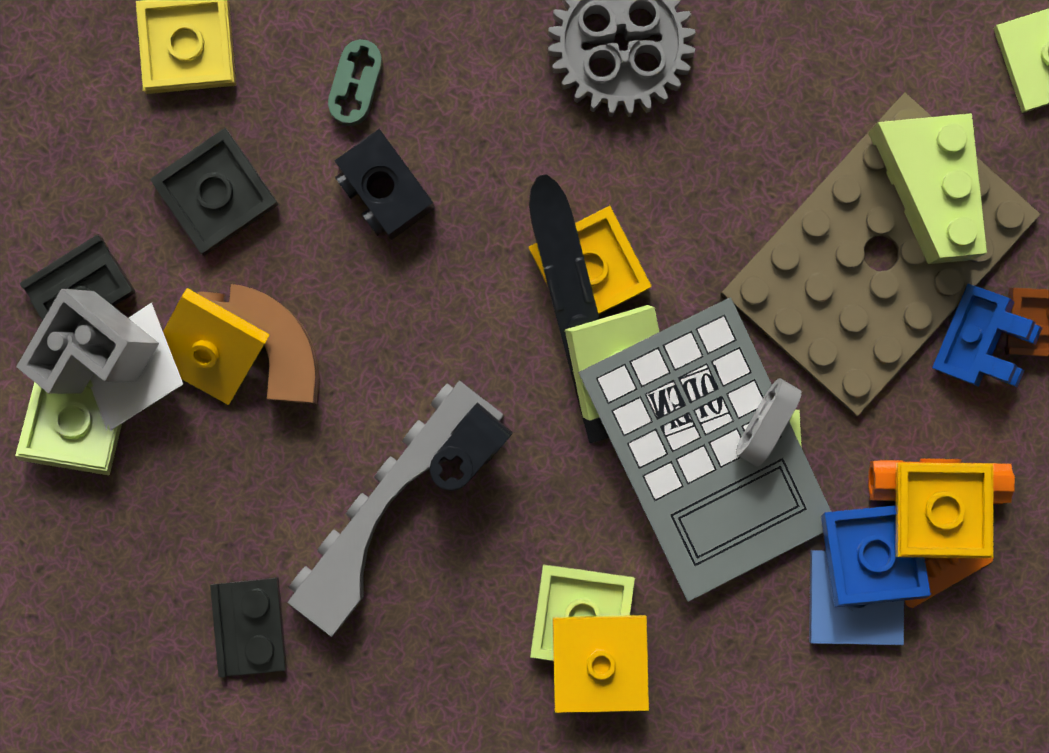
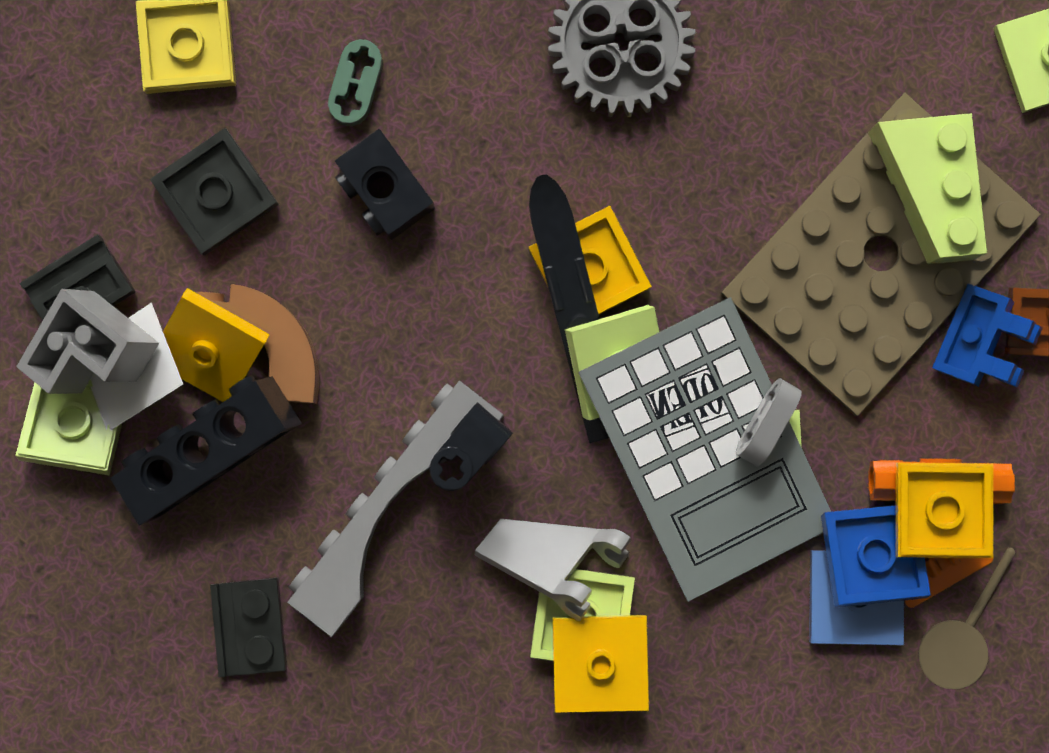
none -> black brick [110,375,302,526]
none -> flag [475,519,631,621]
none -> dark tan piece [919,548,1015,689]

